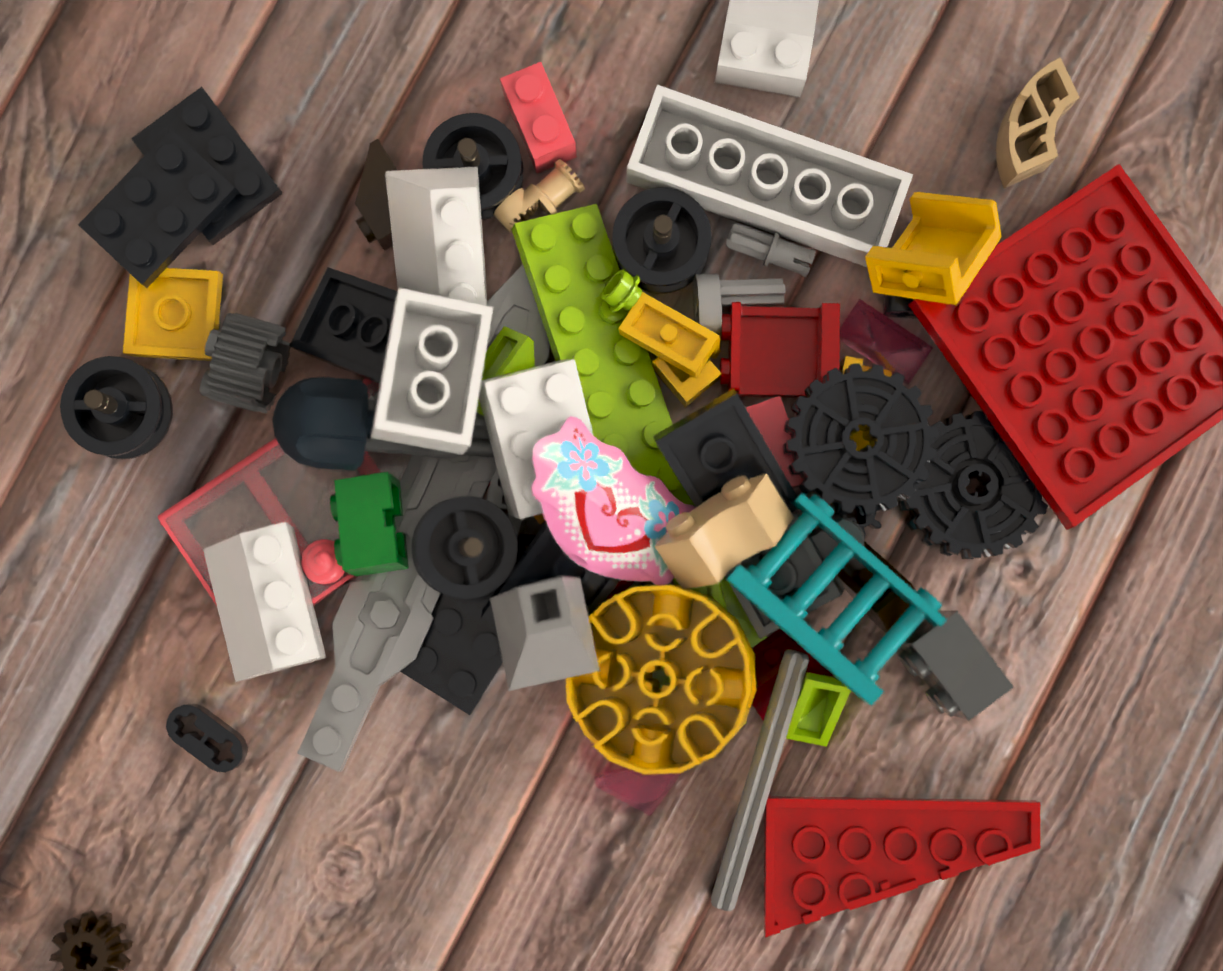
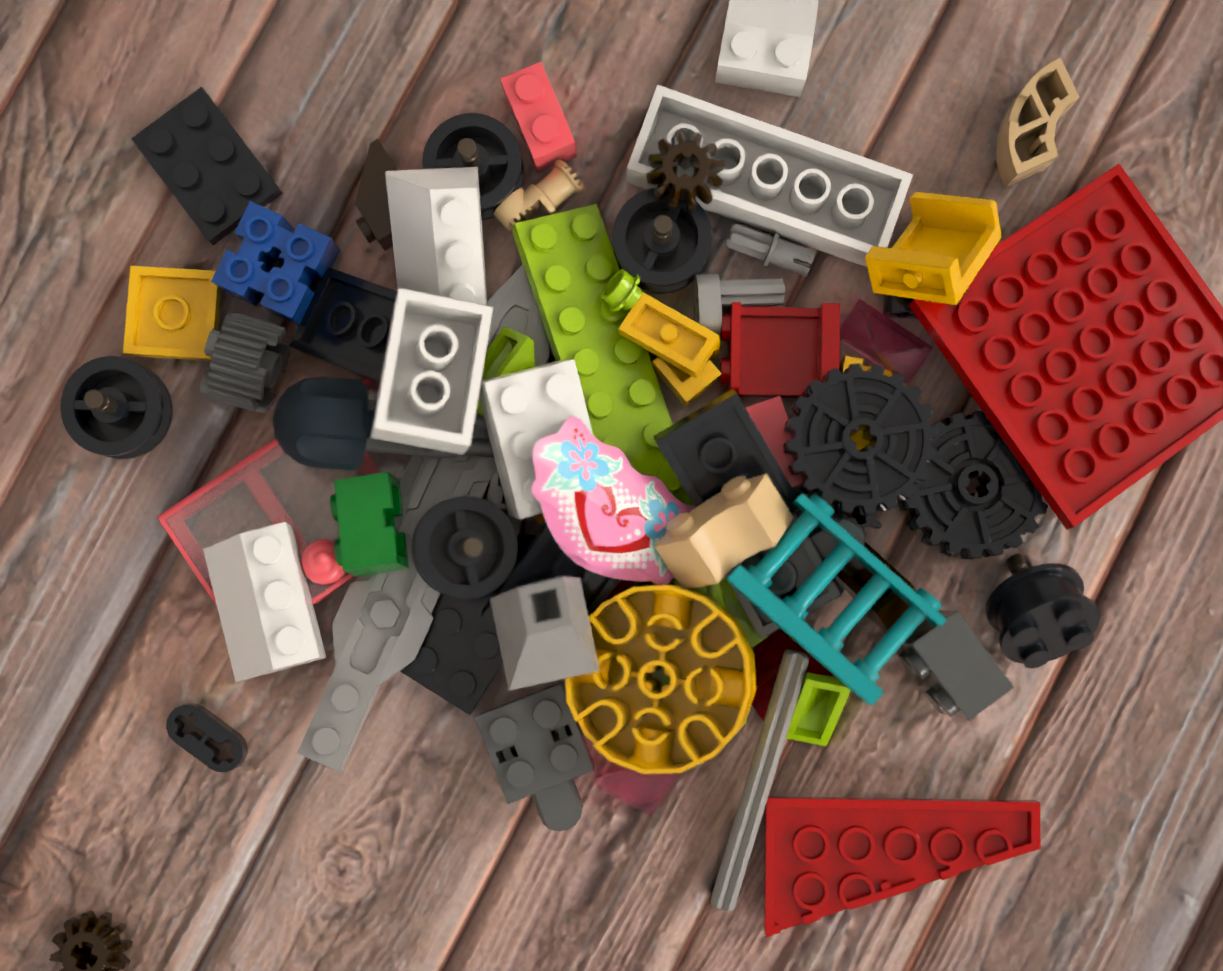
black plate [78,129,239,288] -> none
none -> blue brick [211,201,340,326]
none -> dark grey brick [475,681,595,831]
none -> dark brown gear [646,131,724,212]
none -> black wheel [985,554,1100,669]

